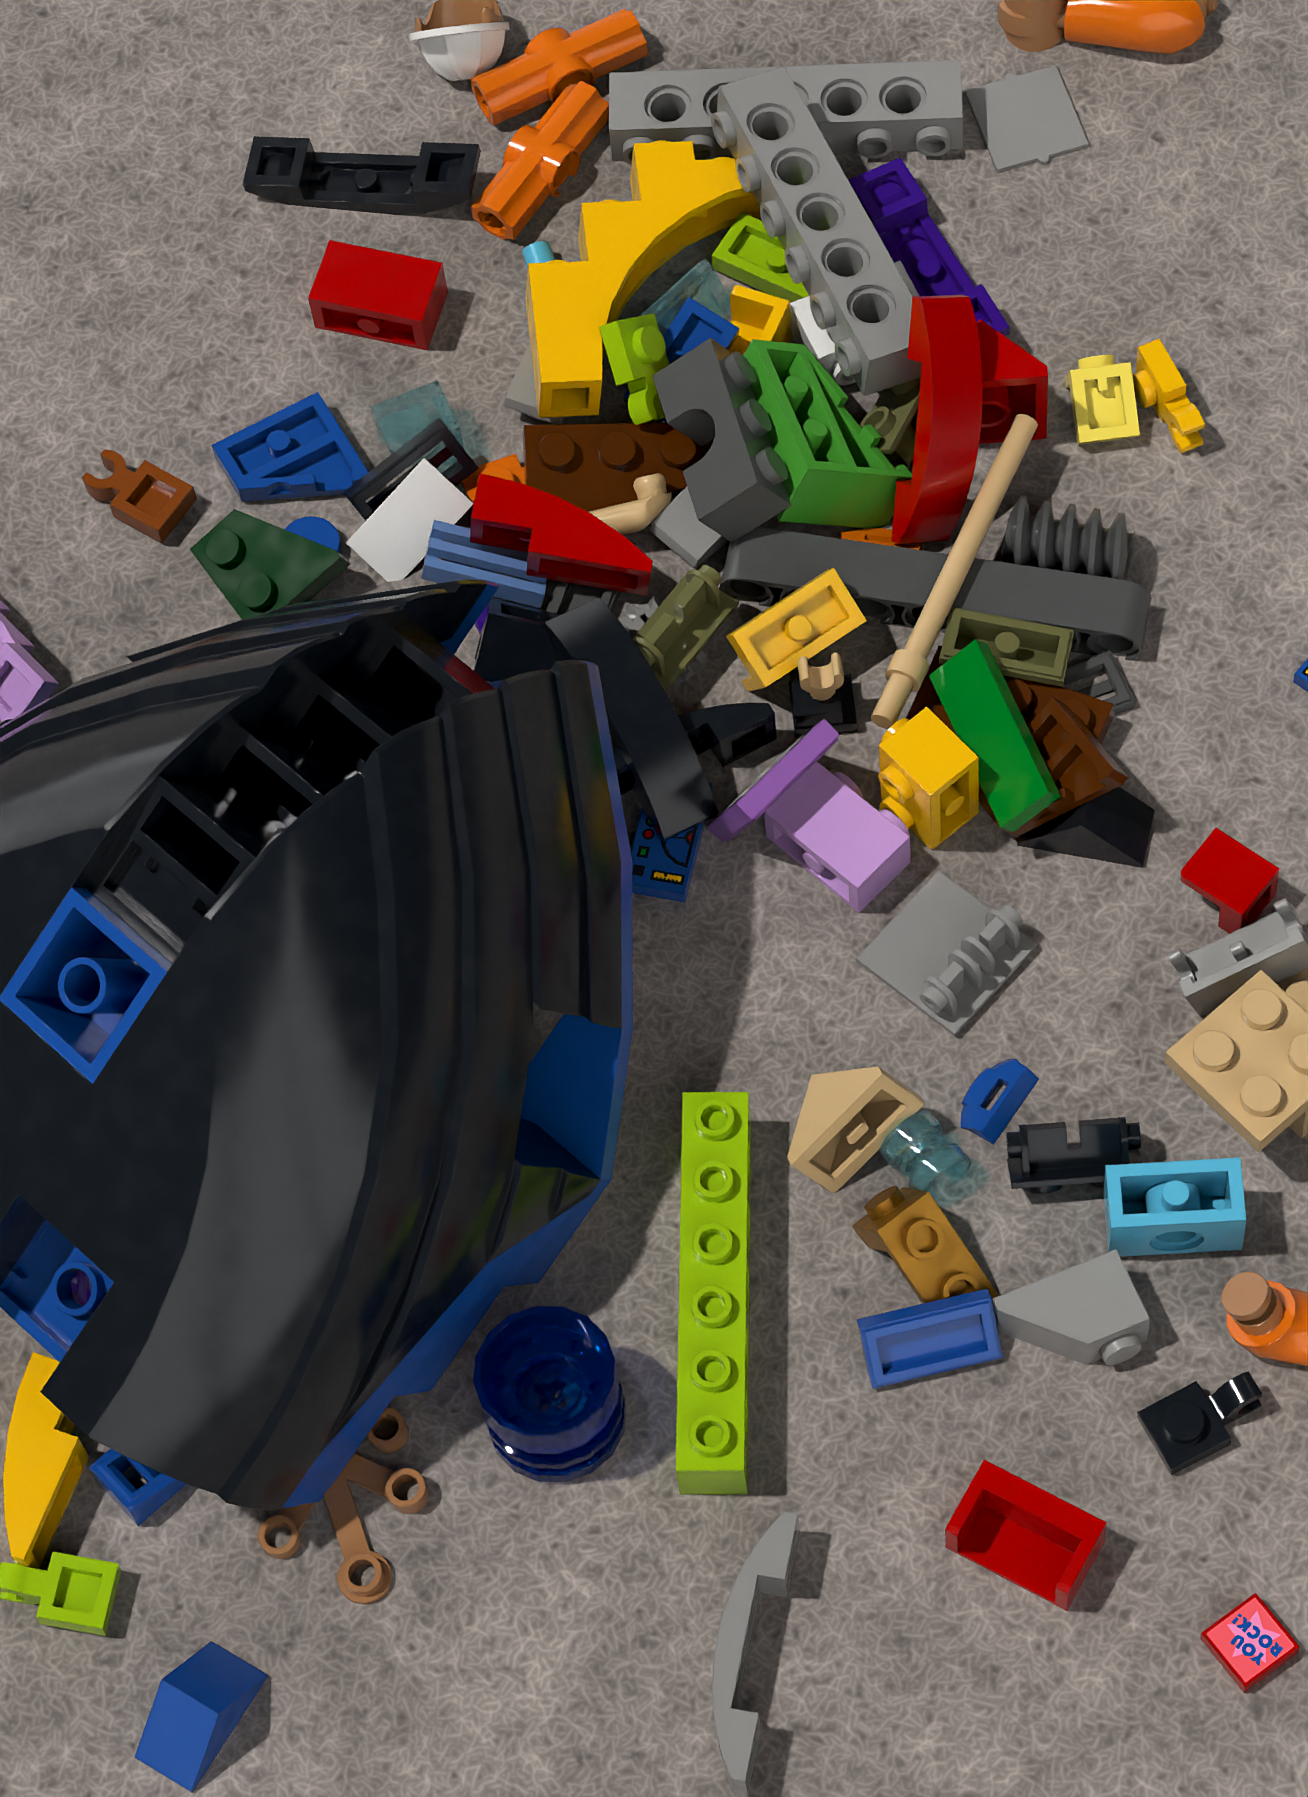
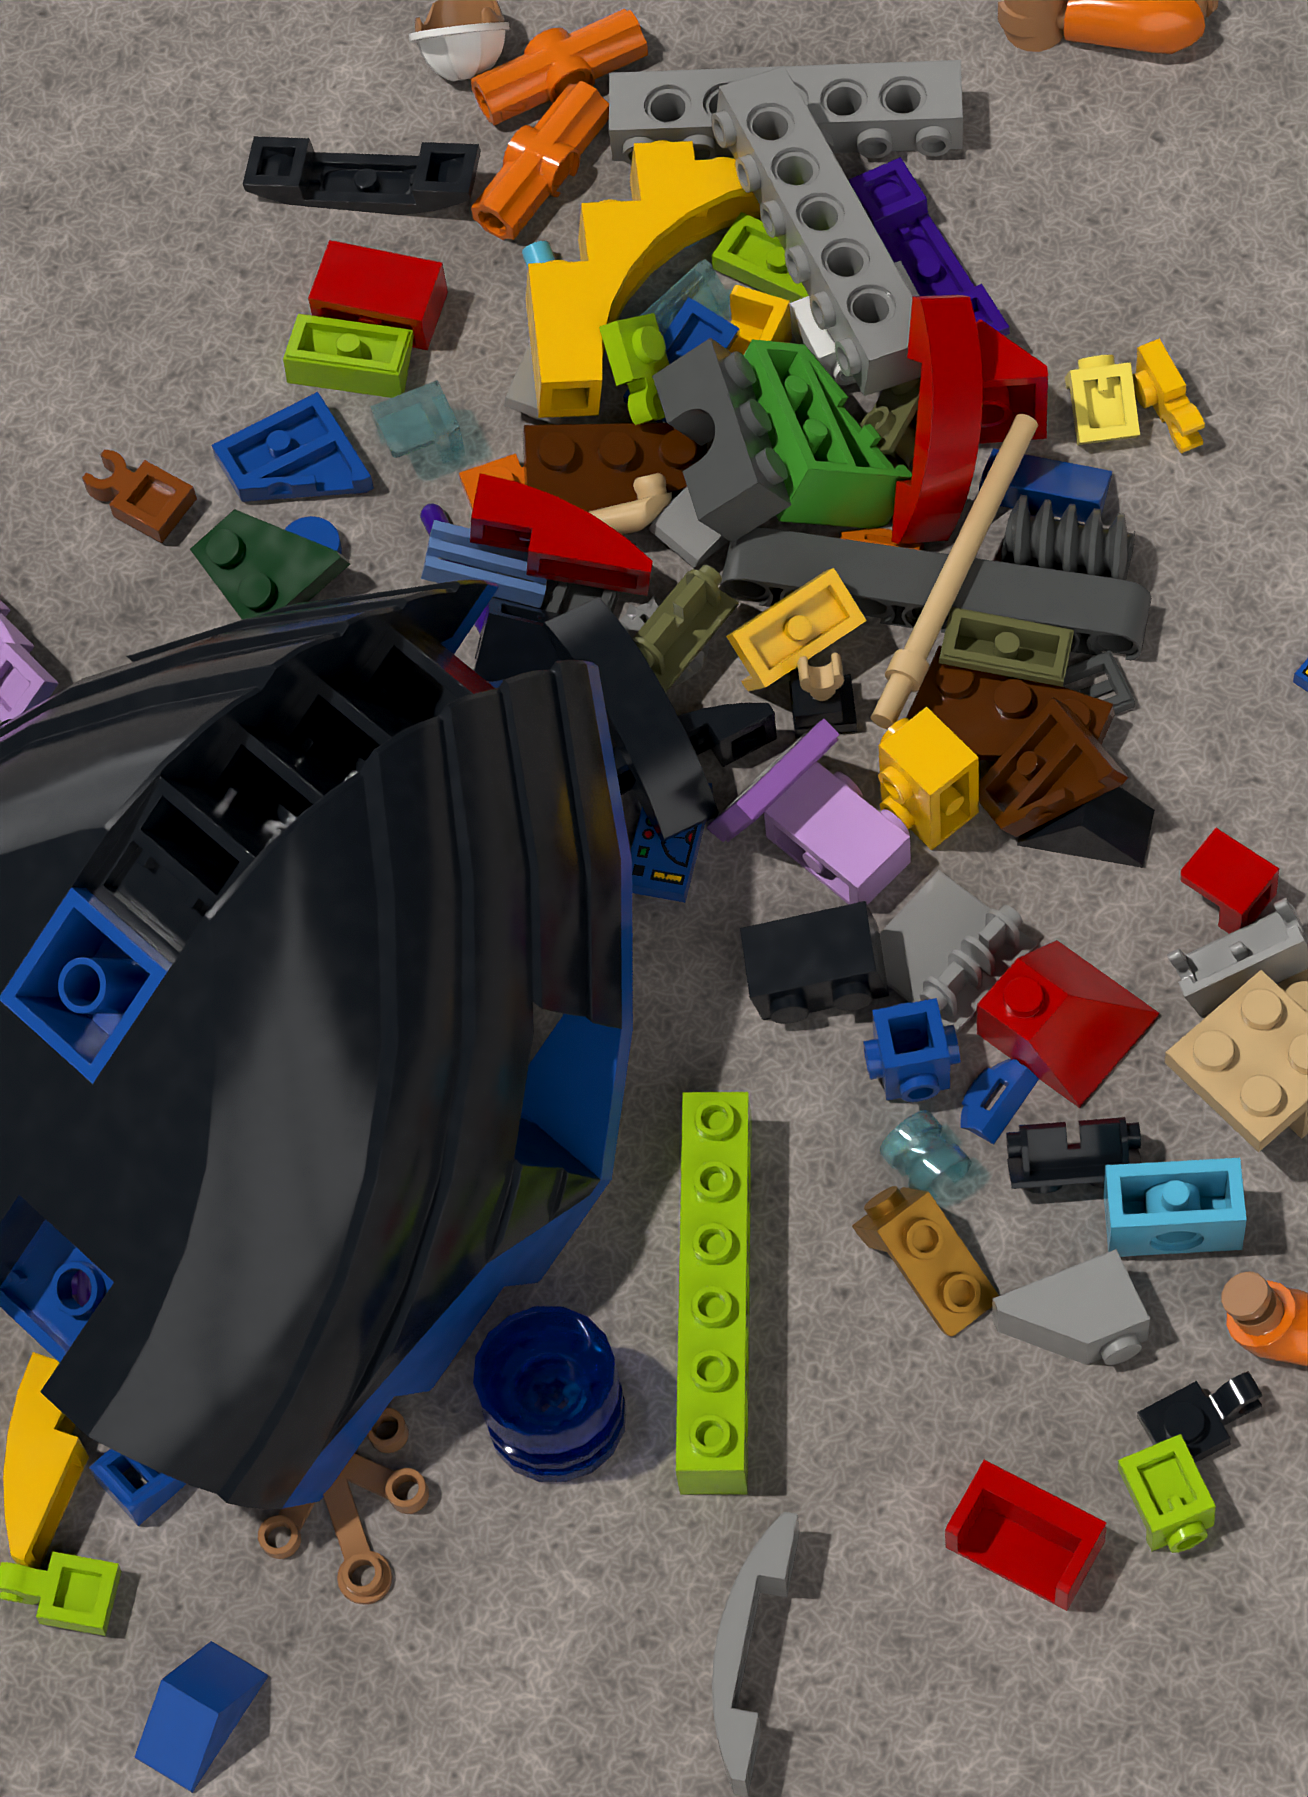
black tile [343,417,479,521] -> none
white sticker [346,458,473,582] -> none
tan slope [787,1066,925,1194] -> none
blue tile [856,1289,1003,1389] -> none
green tile [929,639,1061,832] -> none
light grey piece [965,65,1089,173] -> none
tile [1200,1593,1300,1693] -> none
none -> lime slope [283,314,414,399]
none -> black brick [740,901,889,1024]
none -> blue brick [863,998,961,1102]
none -> red slope [977,940,1160,1108]
none -> blue slope [979,448,1112,522]
none -> lime bracket [1118,1434,1216,1553]

